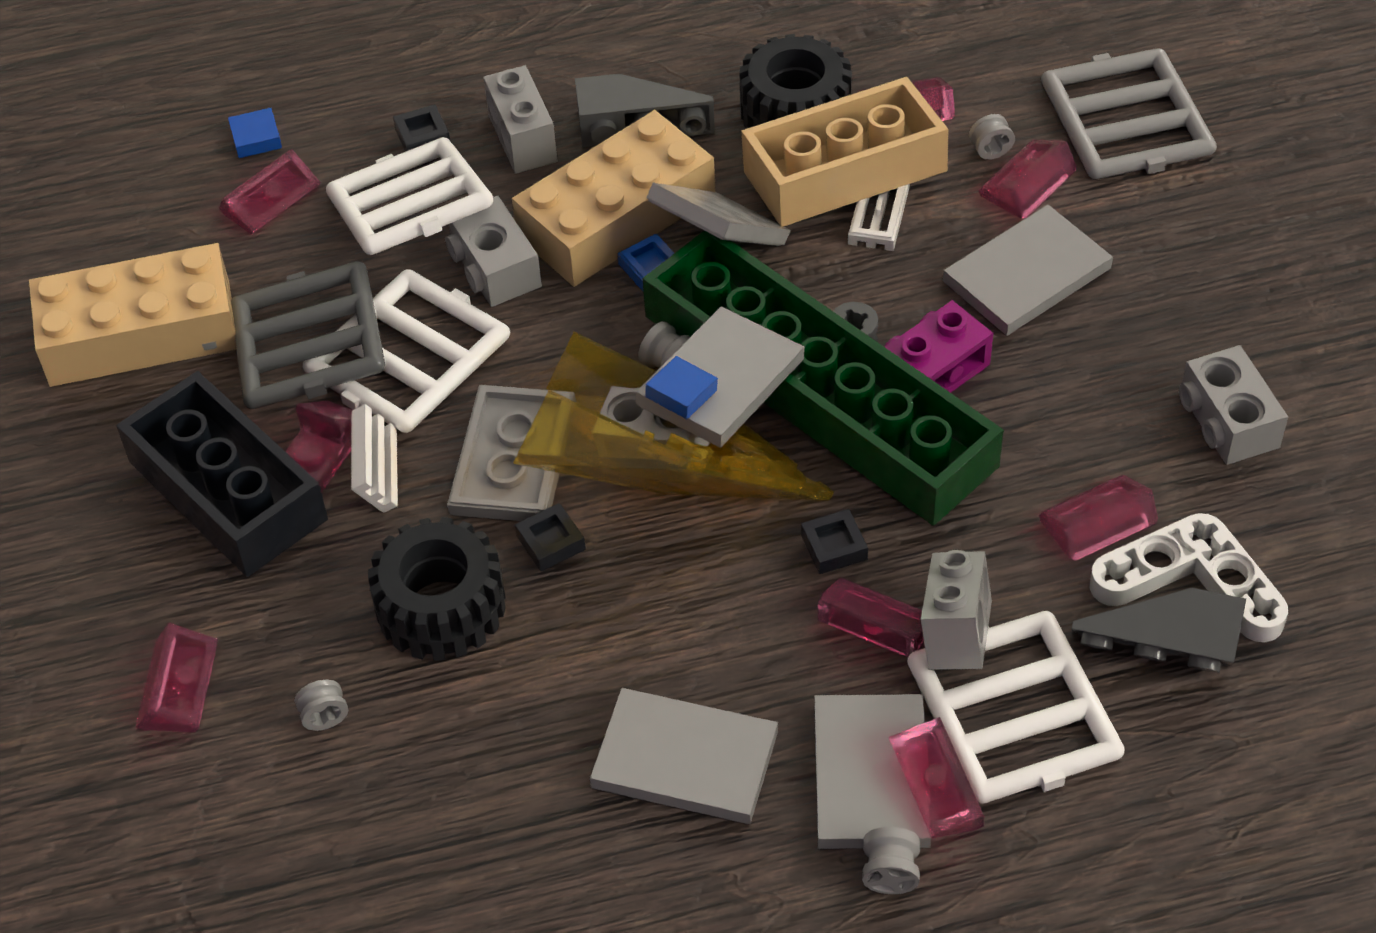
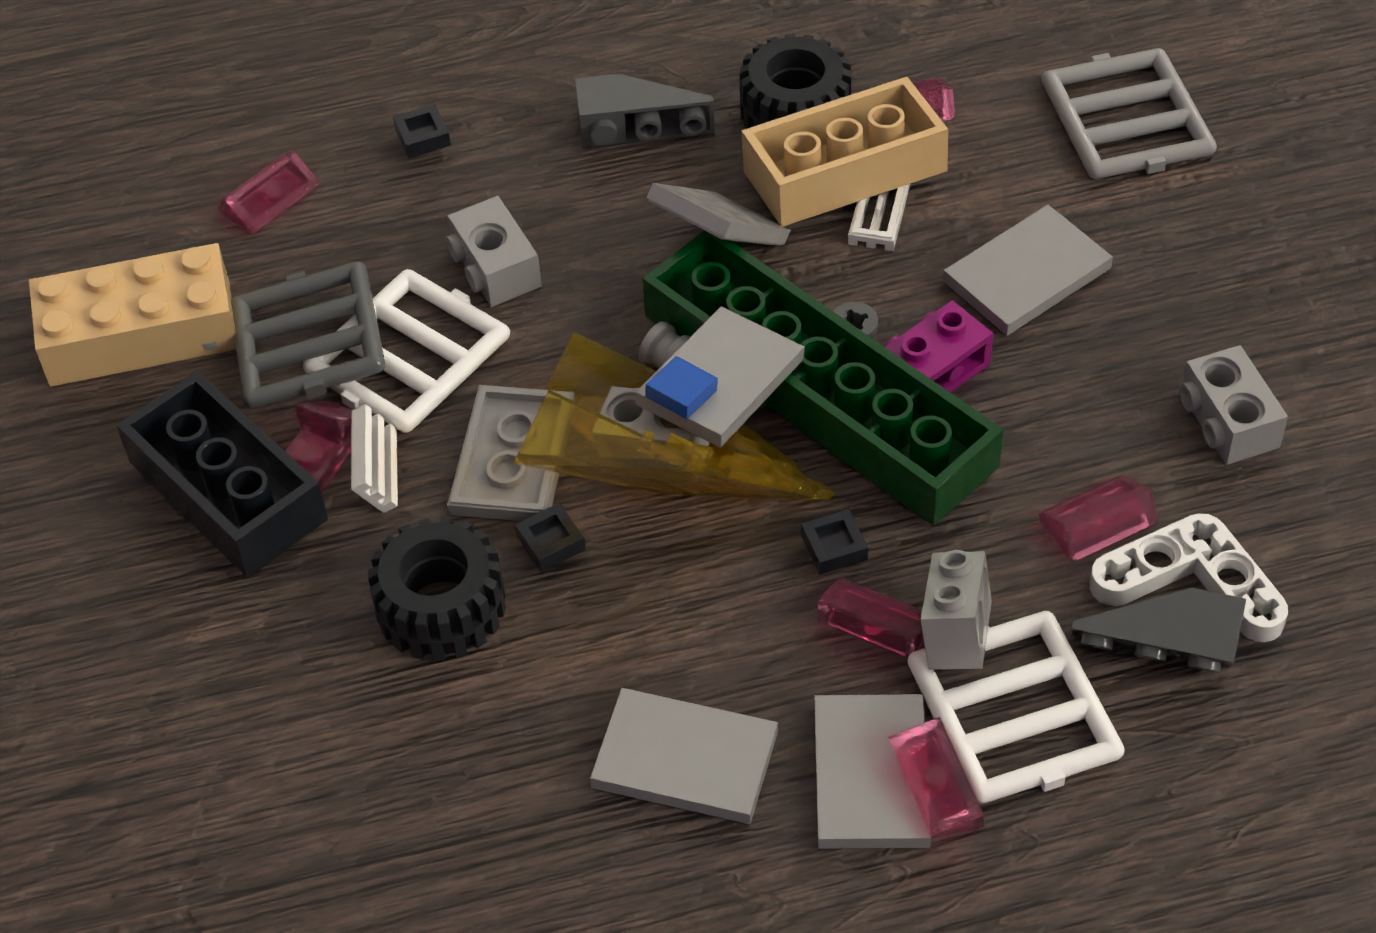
clear pink slope [136,623,218,732] -> none
blue tile [228,108,282,158] -> none
light grey bush [294,679,349,731] -> none
white bar [326,137,493,255] -> none
light grey brick [483,65,558,174] -> none
tan brick [512,110,715,287] -> none
blue tile [617,233,674,291] -> none
light grey wheel [862,826,920,894] -> none
light grey bush [969,114,1015,160] -> none
clear pink slope [979,140,1077,218] -> none

